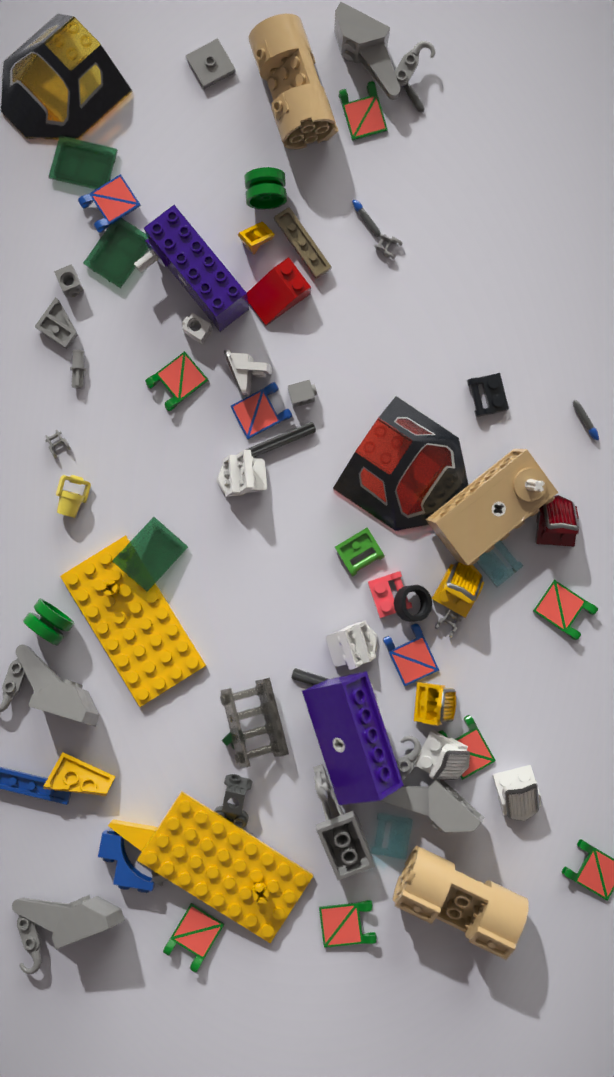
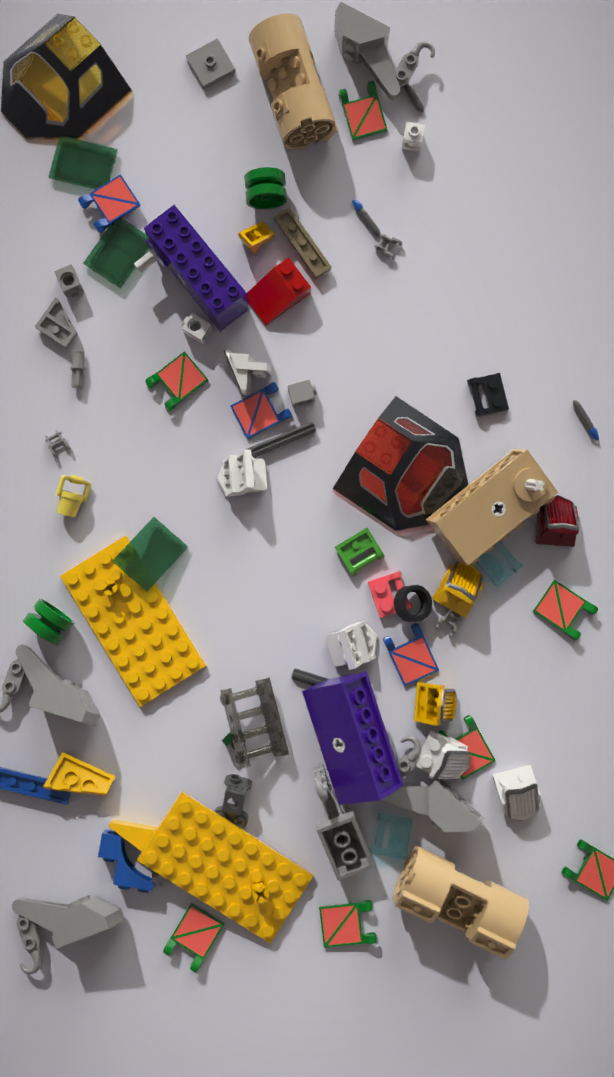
none -> white brick [402,122,425,152]

